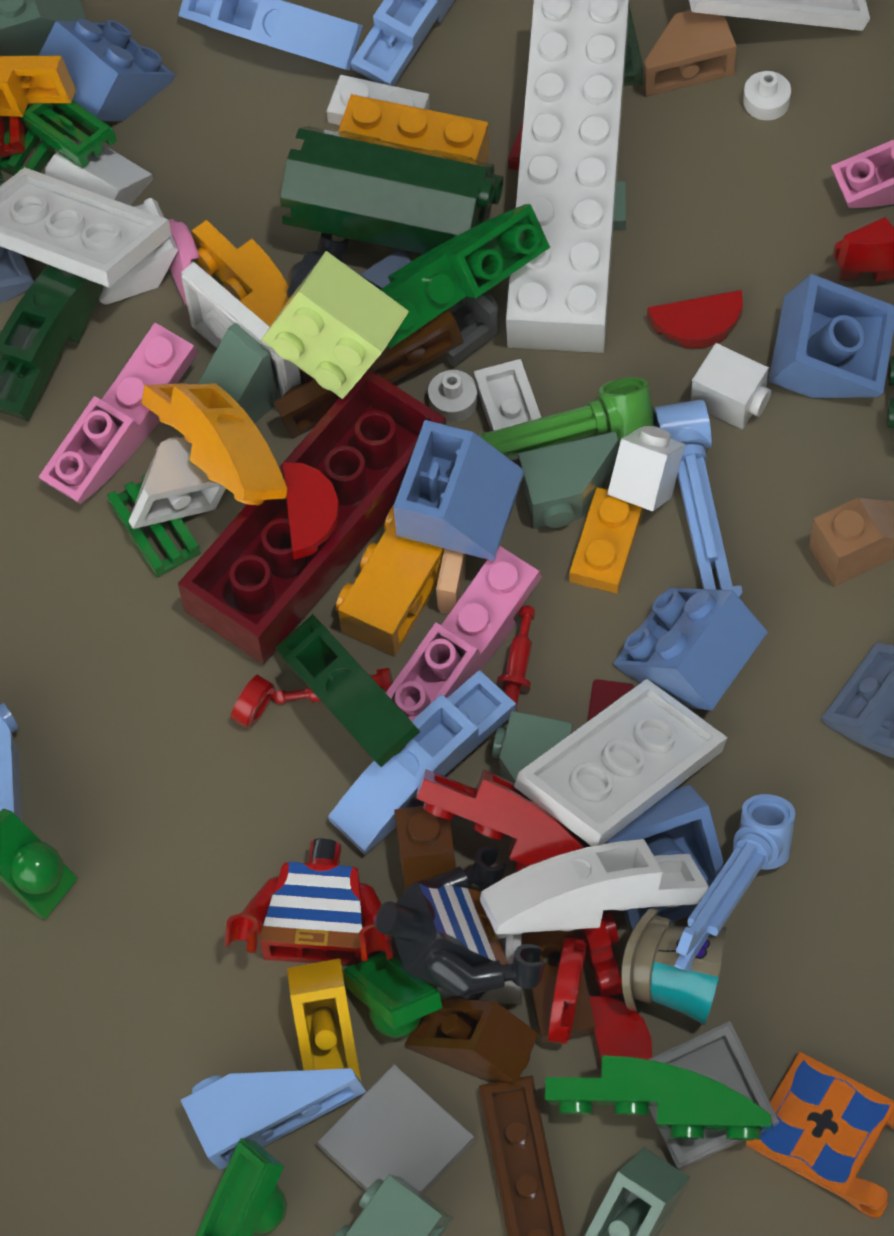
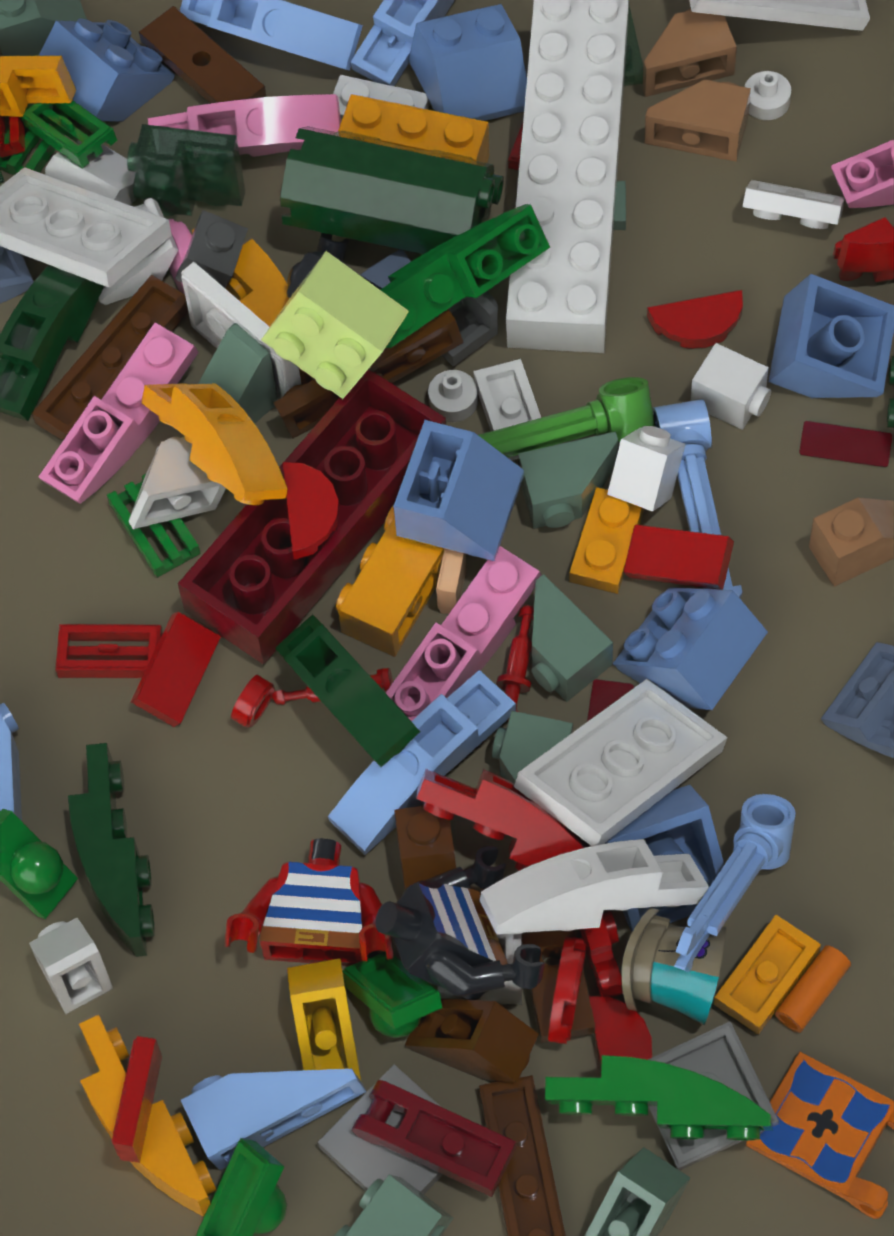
none -> white slope [29,918,113,1014]
none -> reddish brown plate [32,275,188,440]
none -> red tile [56,624,163,678]
none -> dark green slope [68,743,155,957]
none -> light orange slope [79,1014,216,1217]
none -> red tile [111,1036,163,1163]
none -> clear green plate [127,124,246,216]
none -> red tile [131,611,221,727]
none -> reddish brown tile [139,6,266,104]
none -> bright pink slope [148,94,341,168]
none -> dark grey bracket [175,210,248,288]
none -> dark red plate [352,1080,516,1197]
none -> medium blue slope [408,4,527,121]
none -> sand green slope [531,574,613,702]
none -> red tile [623,525,734,590]
none -> medium nougat slope [644,79,751,162]
none -> light orange plate [714,915,821,1035]
none -> white plate [743,180,845,229]
none -> orange axle [775,945,851,1033]
none -> dark red sticker [799,421,892,467]

